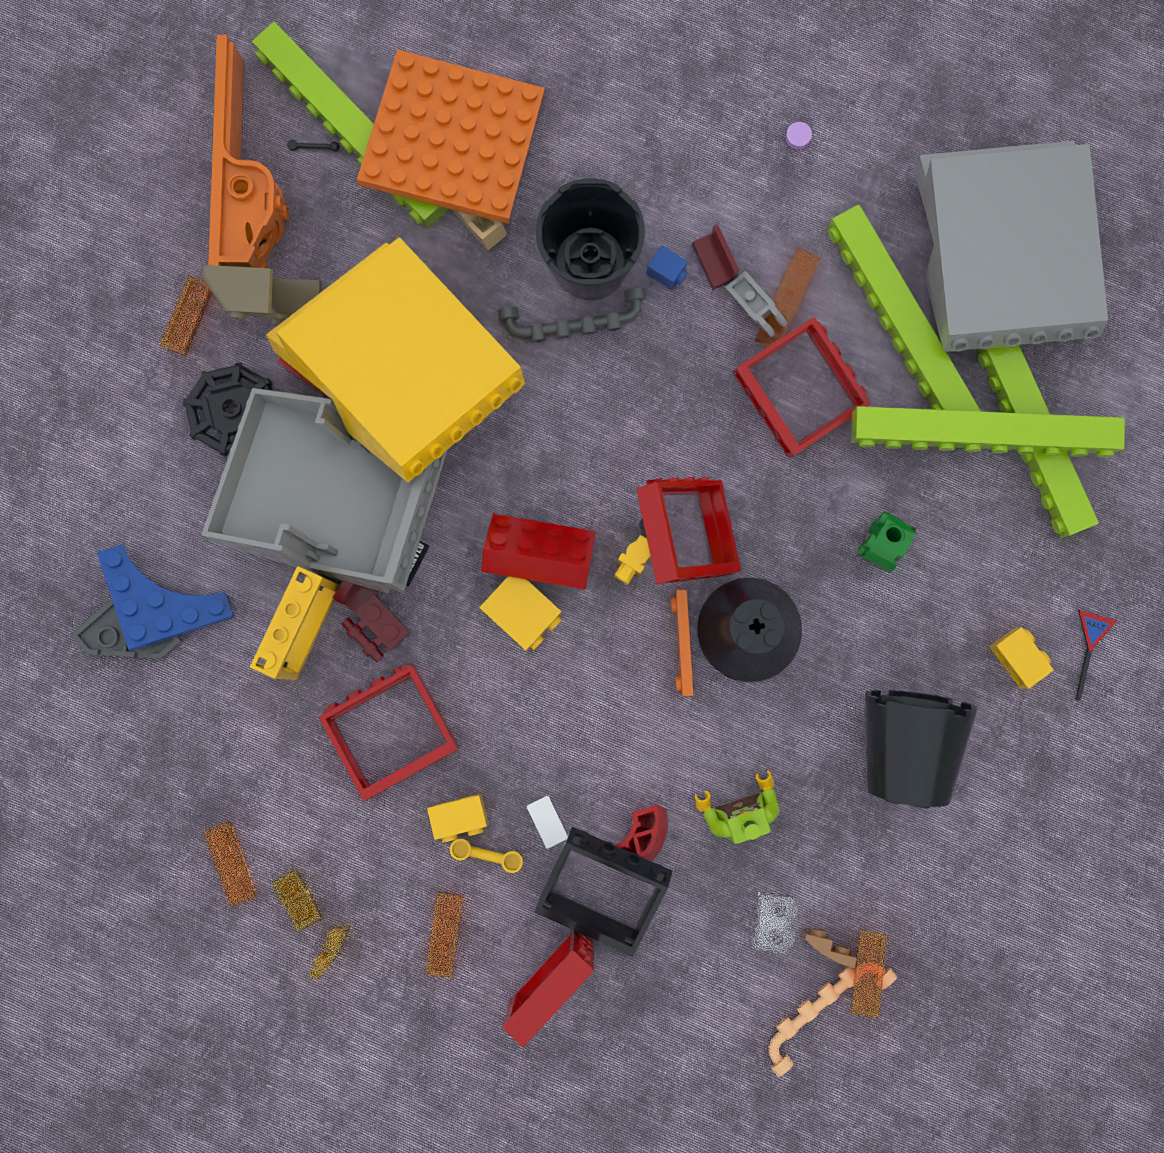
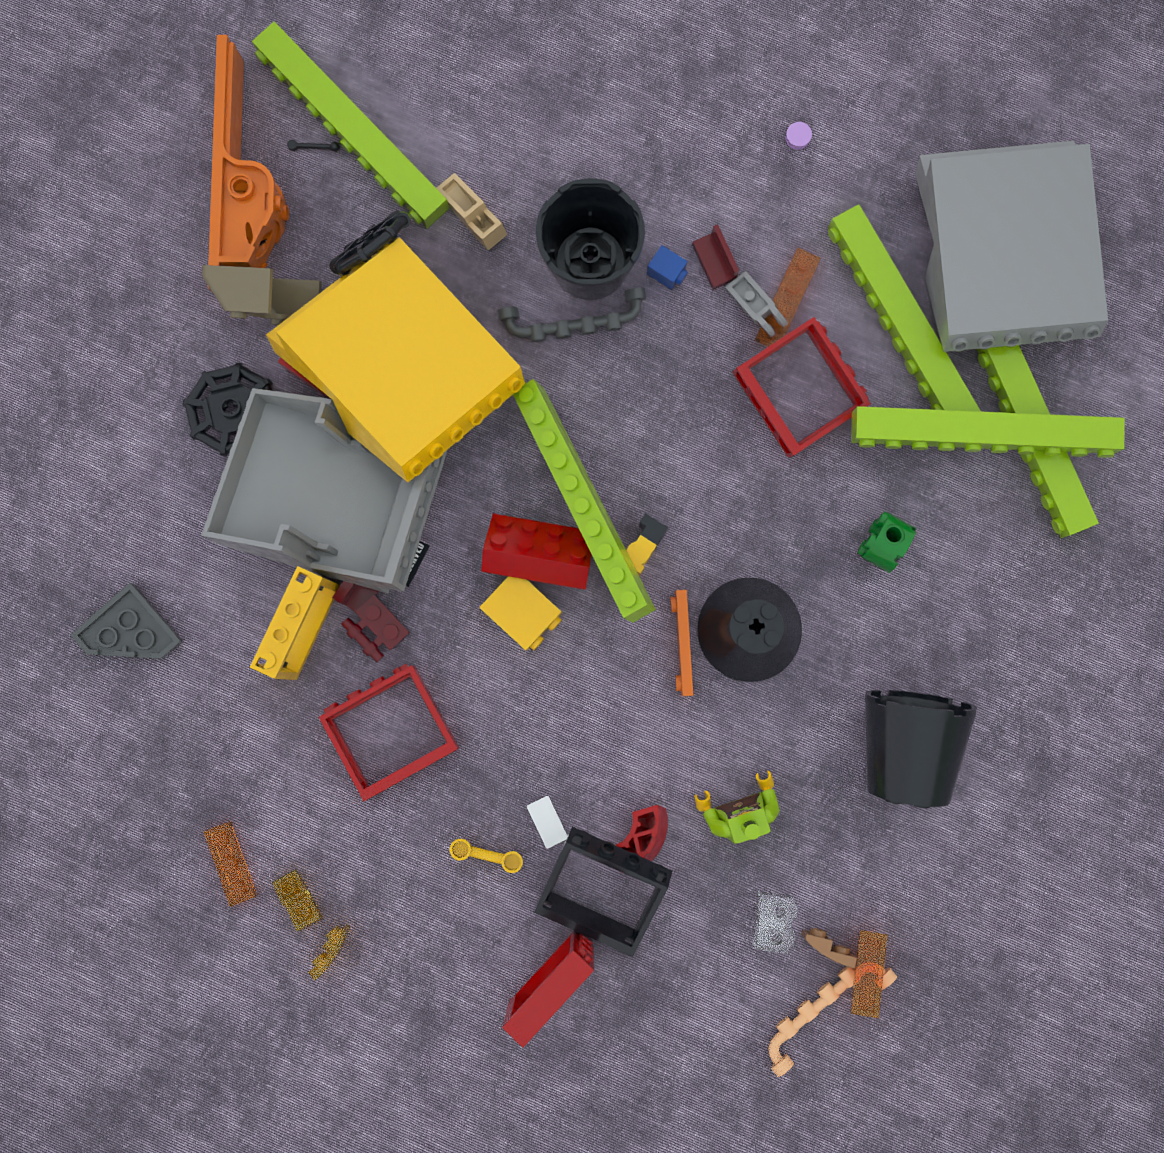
blue plate [97,544,234,652] -> none
clear orange plate [159,275,212,357] -> none
orange plate [357,49,545,224] -> none
clear orange plate [425,891,464,978] -> none
yellow brick [427,793,489,843] -> none
red window [636,476,741,585] -> none
yellow brick [989,627,1054,689] -> none
piece [1076,610,1117,701] -> none
none -> black plate [329,211,411,276]
none -> lime brick [513,379,656,623]

